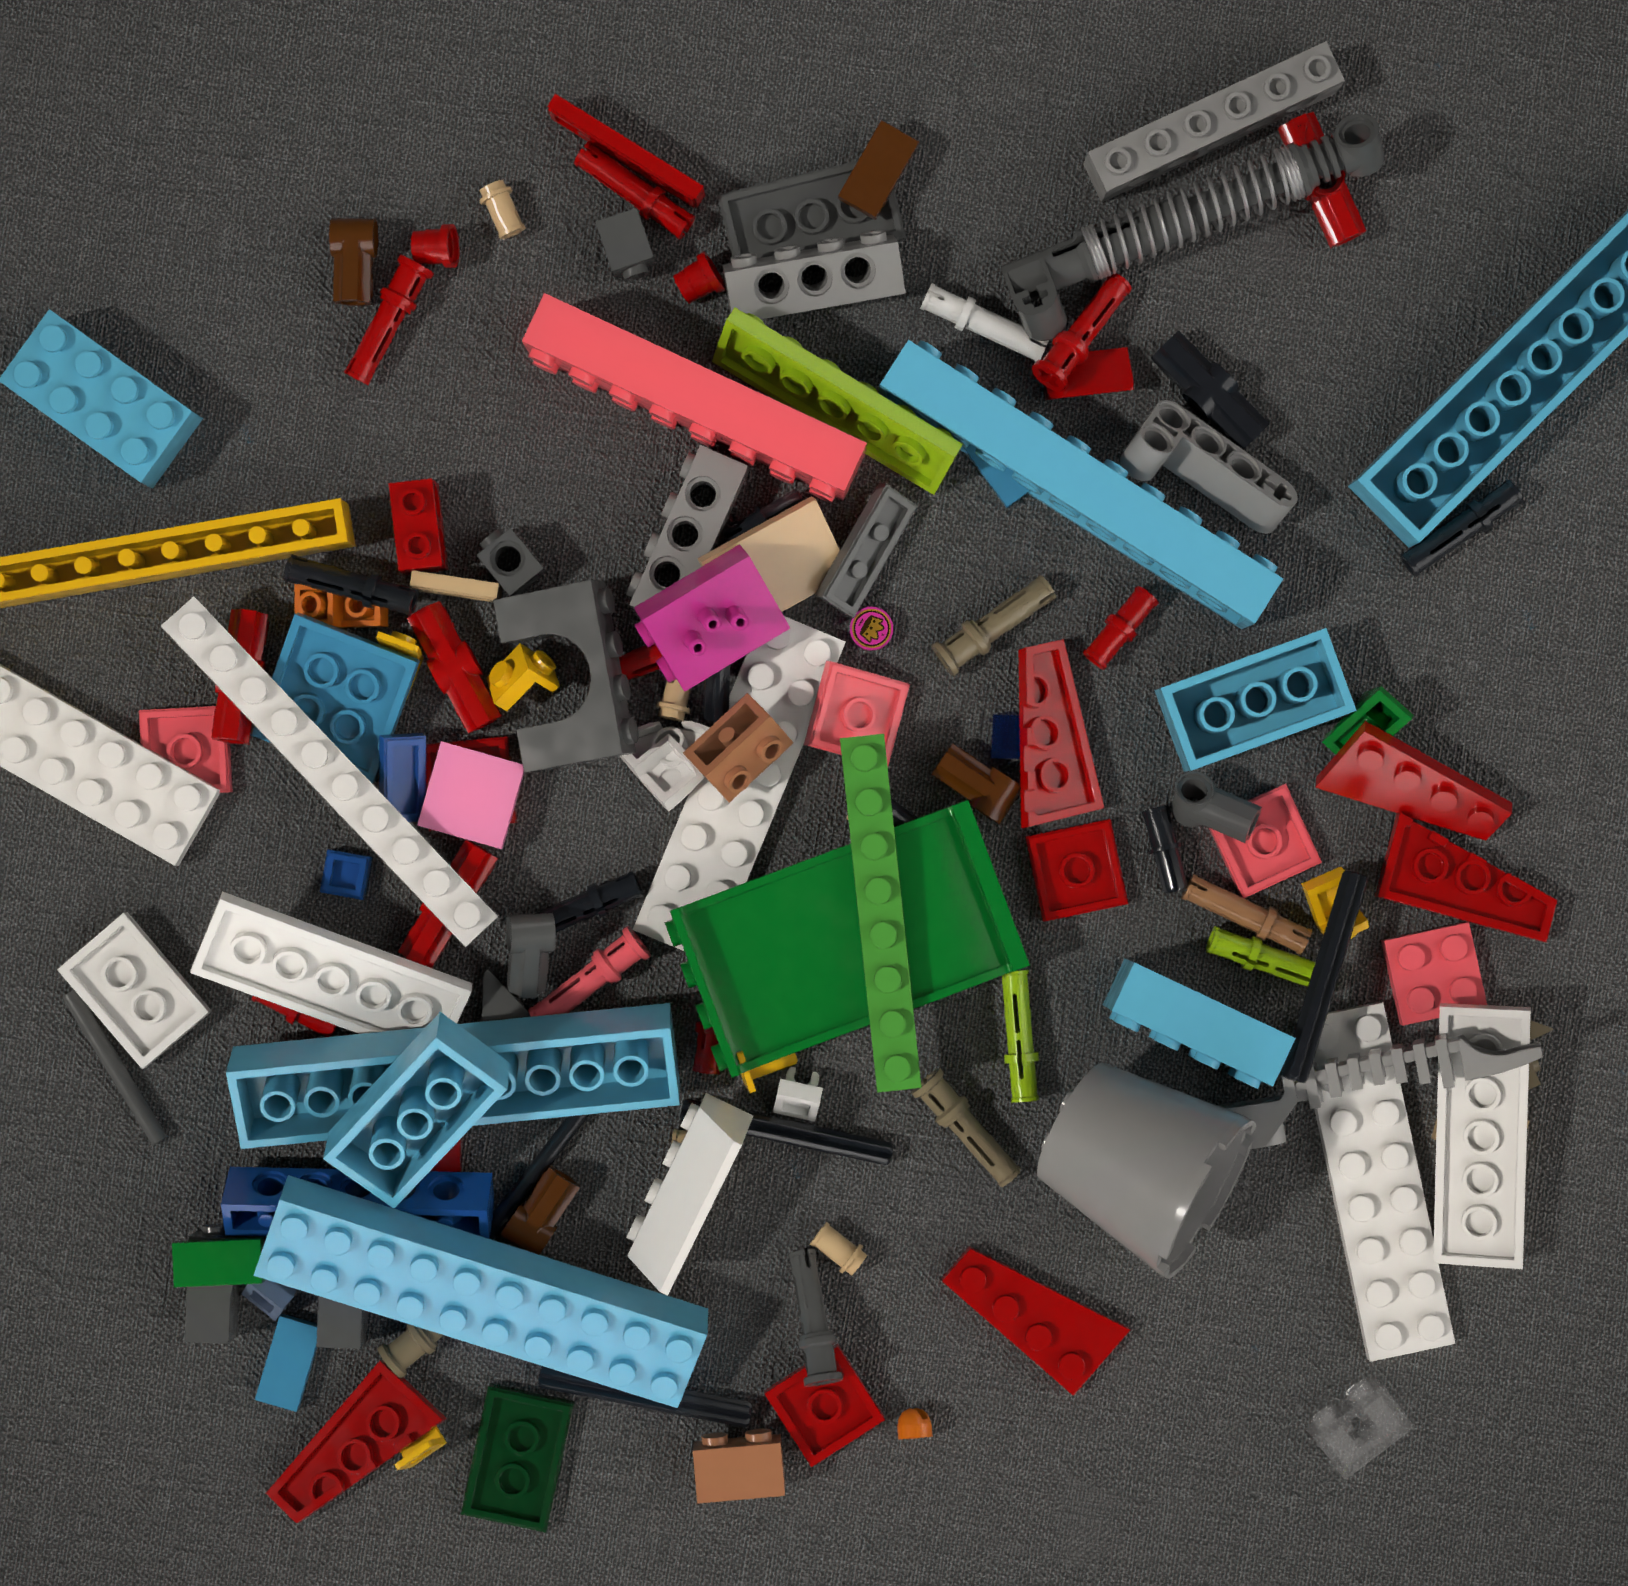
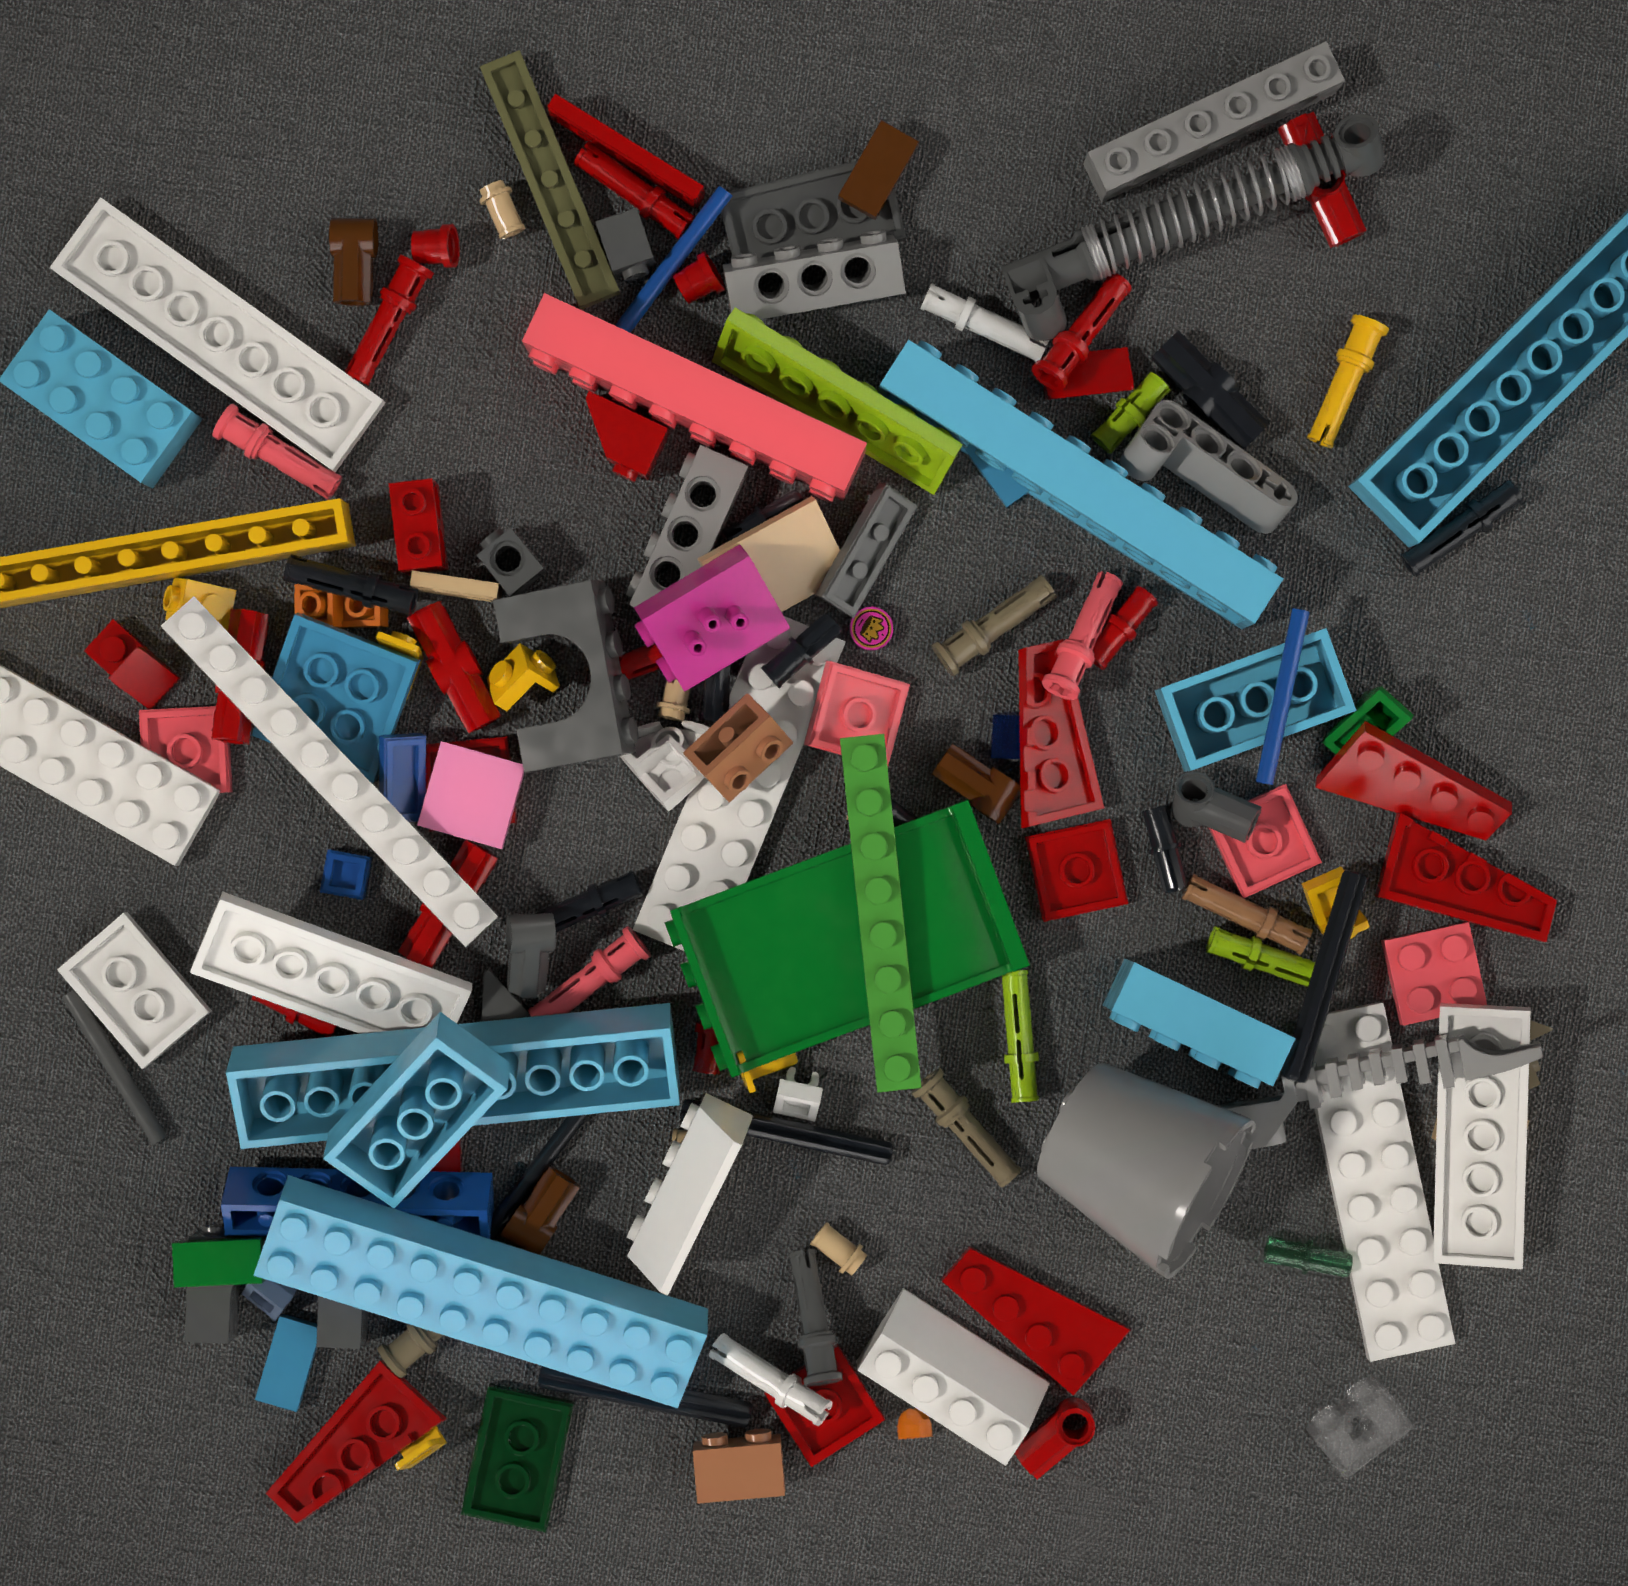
none -> white plate [50,197,386,473]
none -> red slope [84,619,181,709]
none -> yellow bracket [163,578,237,632]
none -> coral pin [212,403,343,500]
none -> olive plate [479,50,621,310]
none -> red slope [585,391,670,482]
none -> blue piece [615,186,733,333]
none -> white pin [709,1333,833,1426]
none -> black axle [761,614,842,689]
none -> white slope [857,1288,1050,1466]
none -> red piece [1014,1397,1095,1480]
none -> coral pin [1042,571,1123,700]
none -> lime pin [1091,372,1171,454]
none -> blue piece [1256,609,1310,785]
none -> clear green axle [1263,1235,1353,1277]
none -> yellow pin [1307,314,1389,448]

